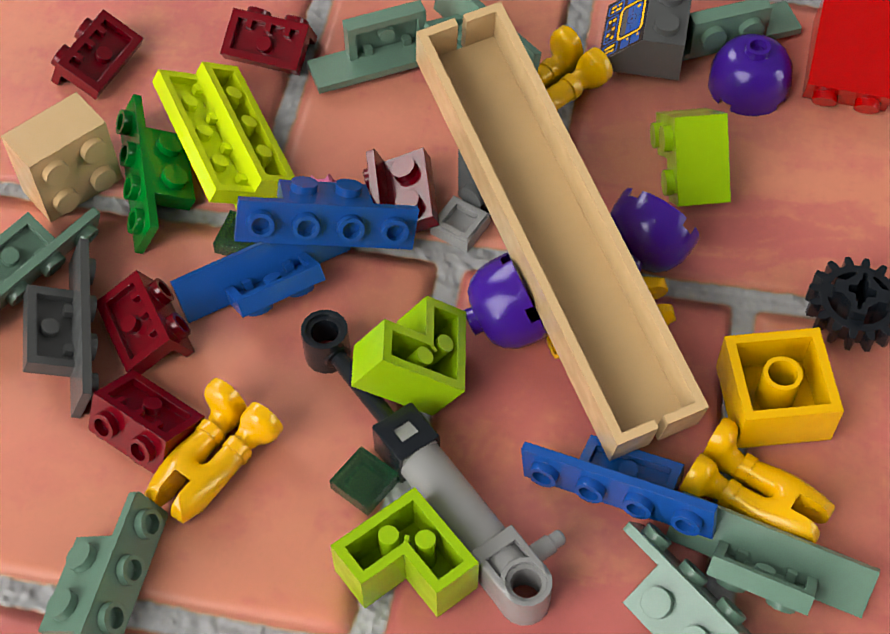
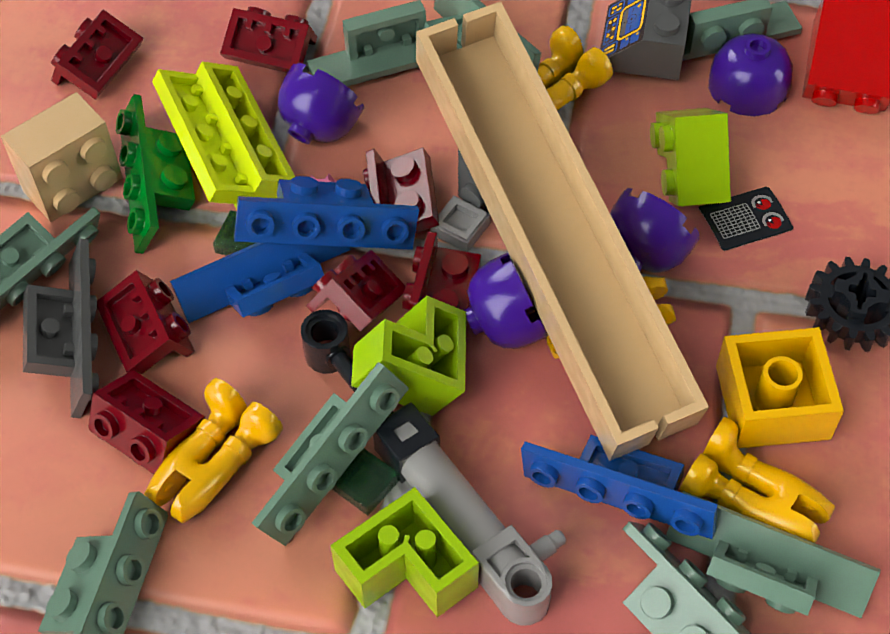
none -> sand green bracket [252,362,409,546]
none -> dark purple cylinder [278,63,365,144]
none -> dark red bracket [306,250,405,331]
none -> dark red bracket [402,231,481,325]
none -> black sticker [699,187,793,251]

